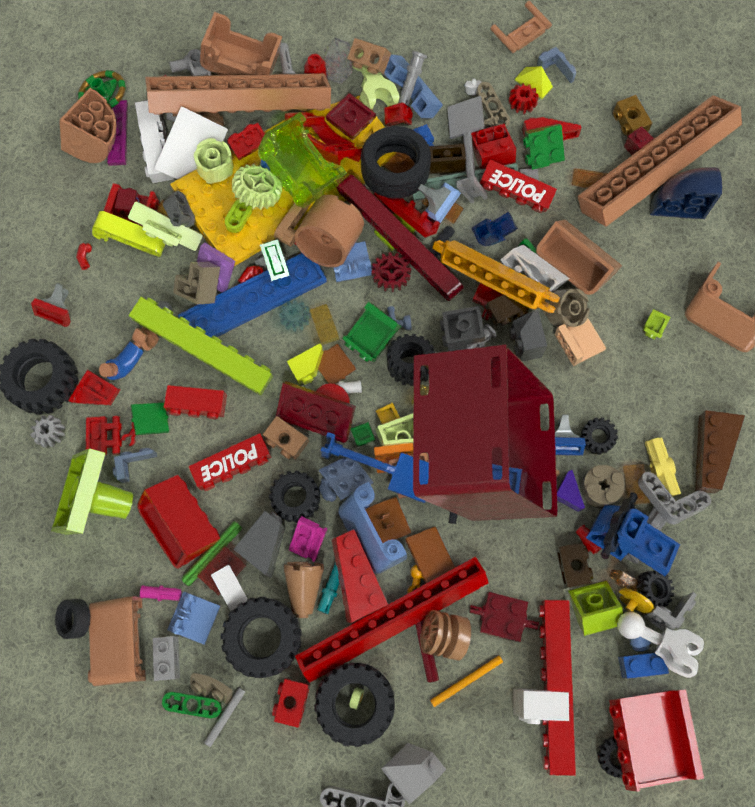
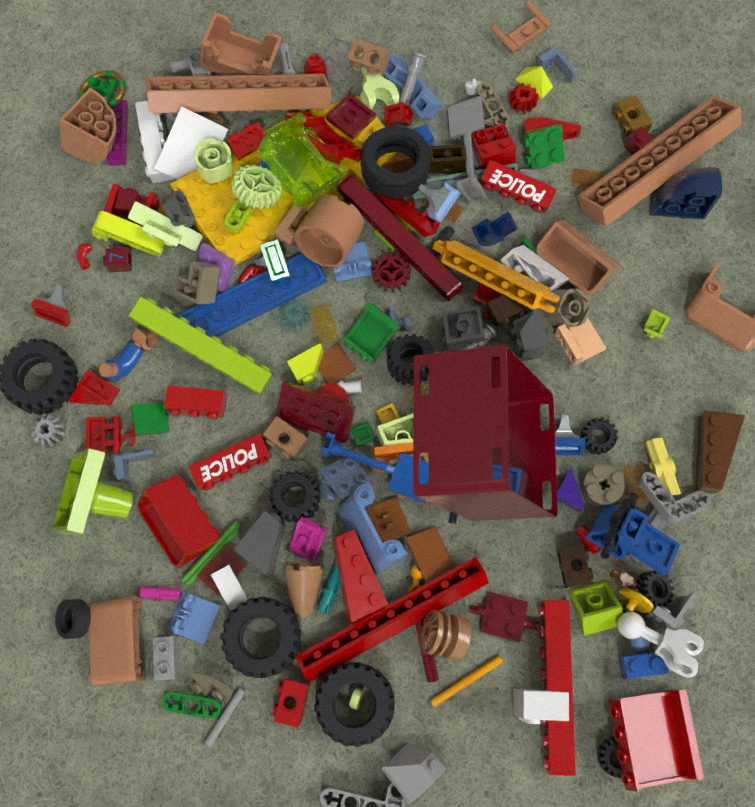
none -> dark red brick [103,247,132,273]

